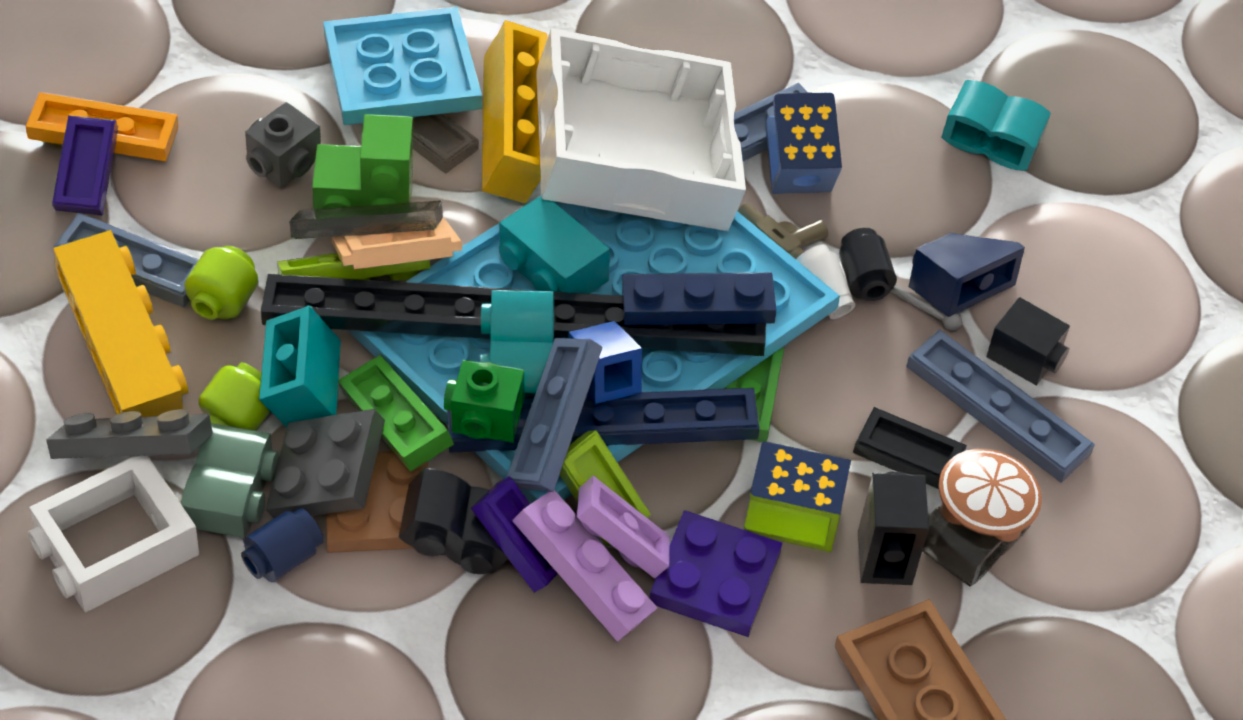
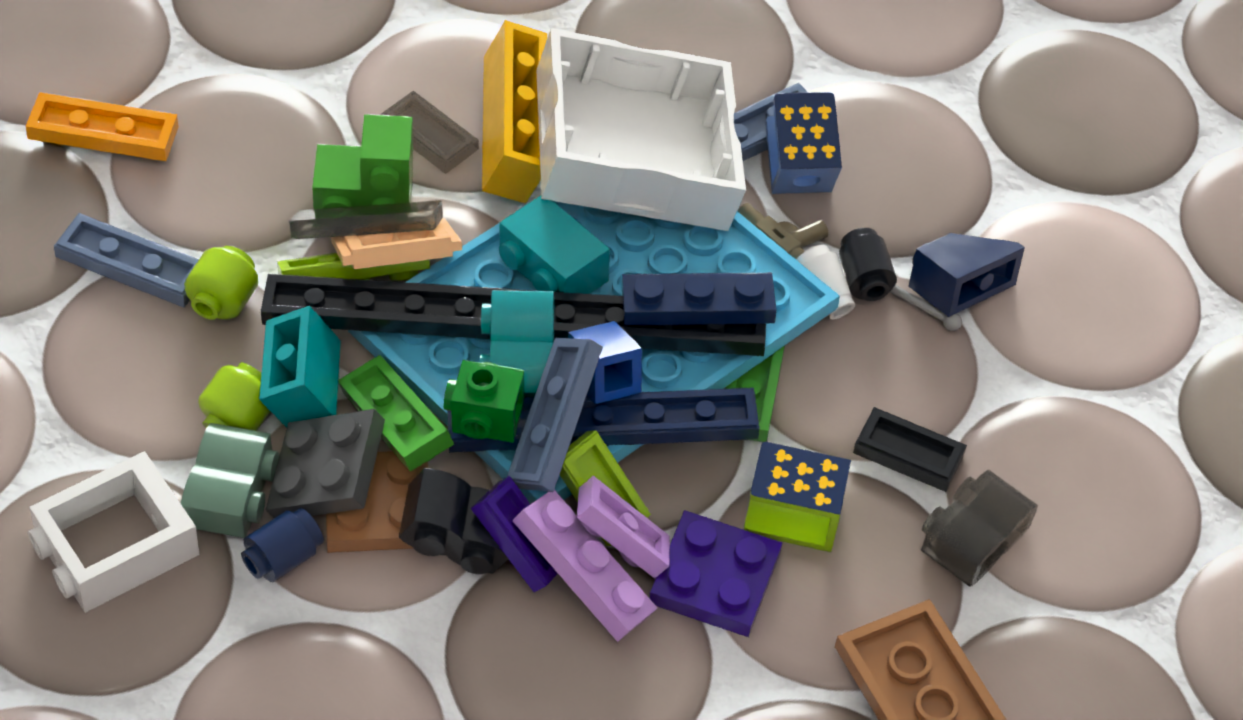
dark grey plate [46,409,214,459] -> none
dark purple tile [52,115,119,215] -> none
yellow brick [53,230,189,417] -> none
dark grey brick [245,101,321,188] -> none
medium azure plate [323,7,482,125] -> none
black brick [858,471,929,585] -> none
sand blue tile [906,329,1095,483] -> none
dish [938,449,1042,542] -> none
teal brick [941,80,1051,171] -> none
black brick [986,297,1070,386] -> none

